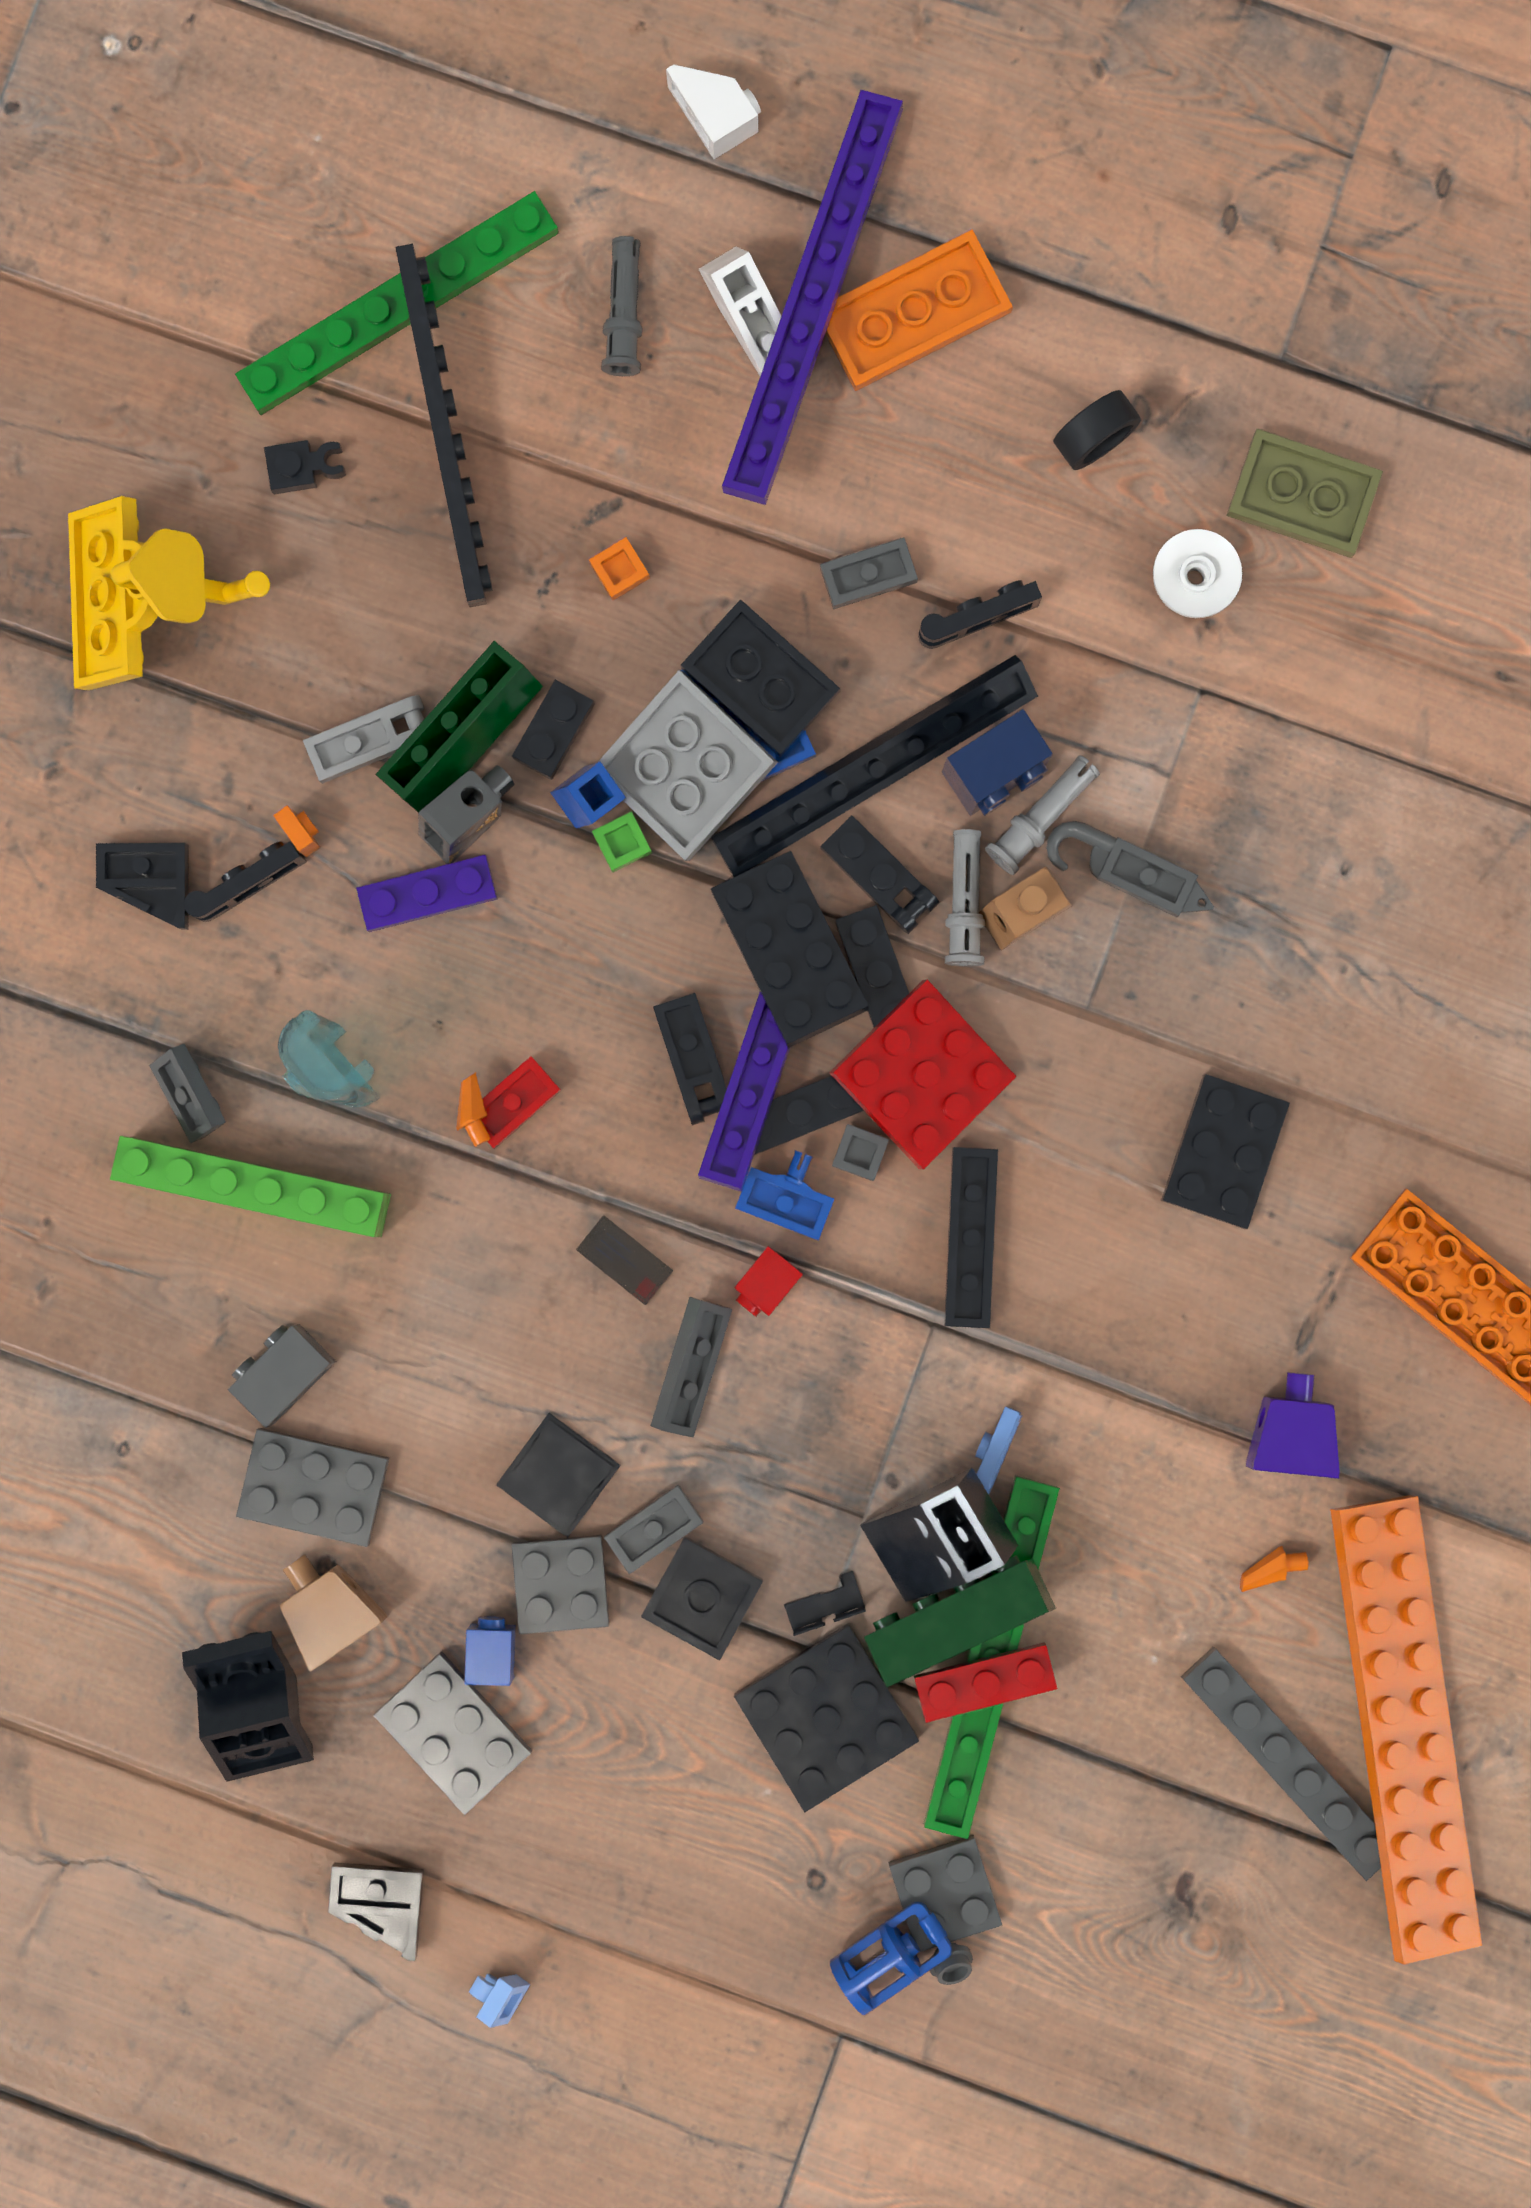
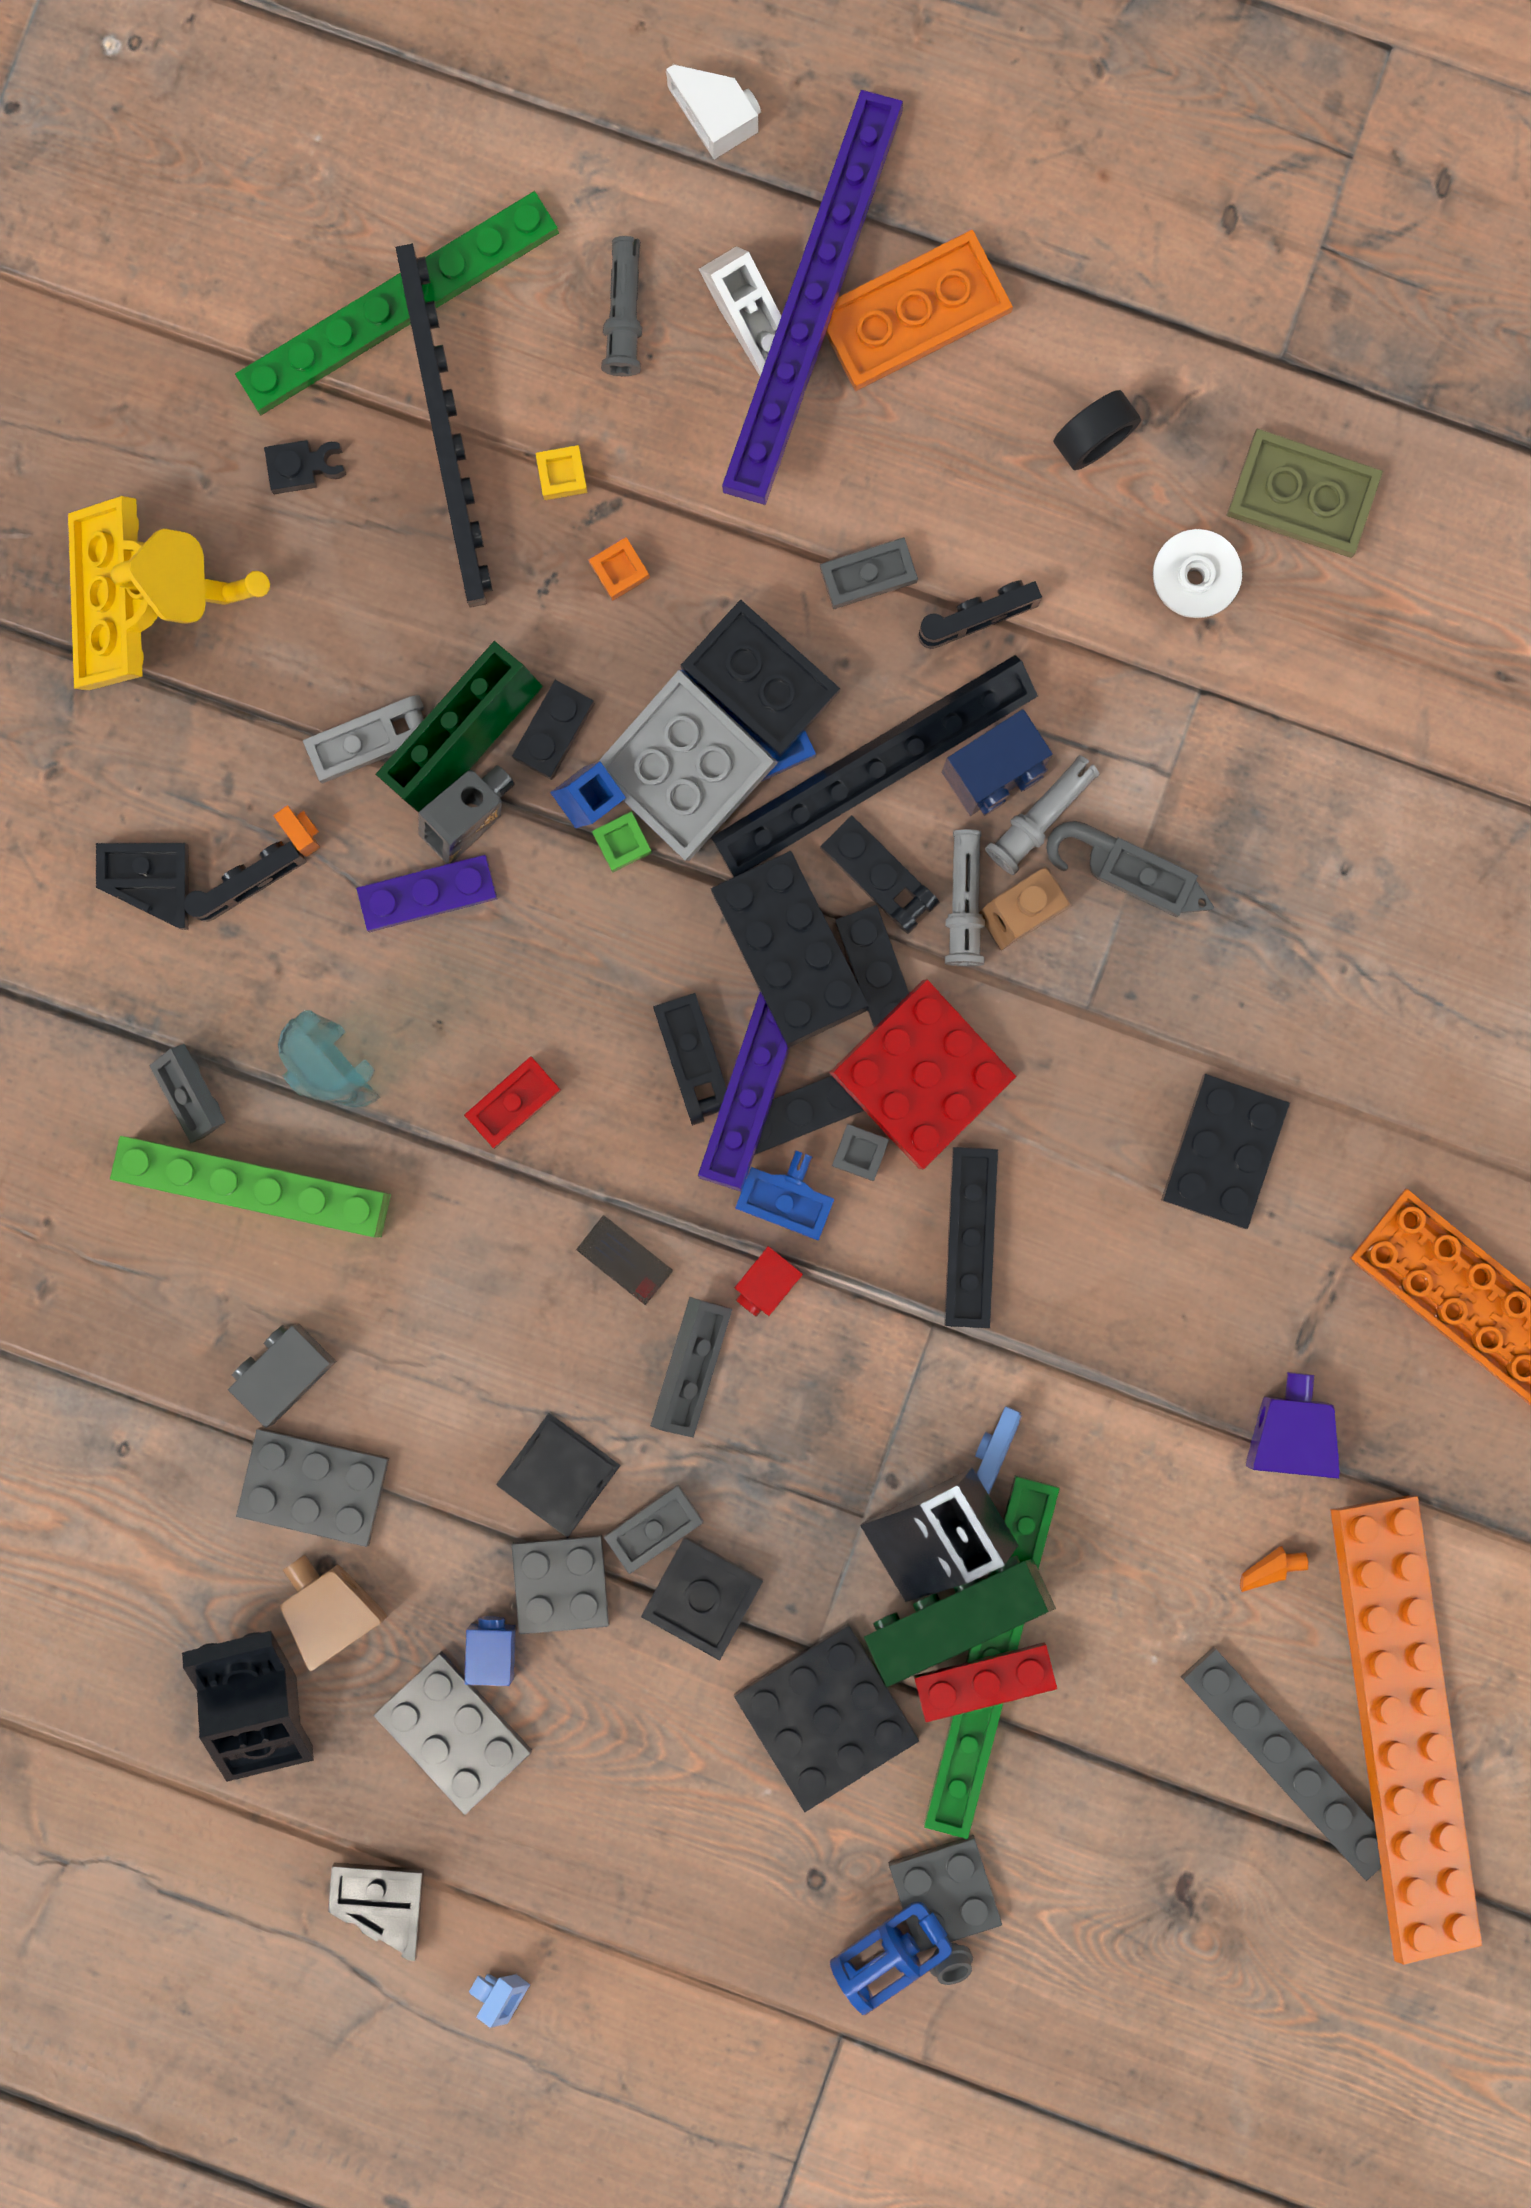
orange bar [456,1072,491,1147] -> none
black piece [784,1571,866,1636] -> none
none -> yellow plate [535,445,588,500]

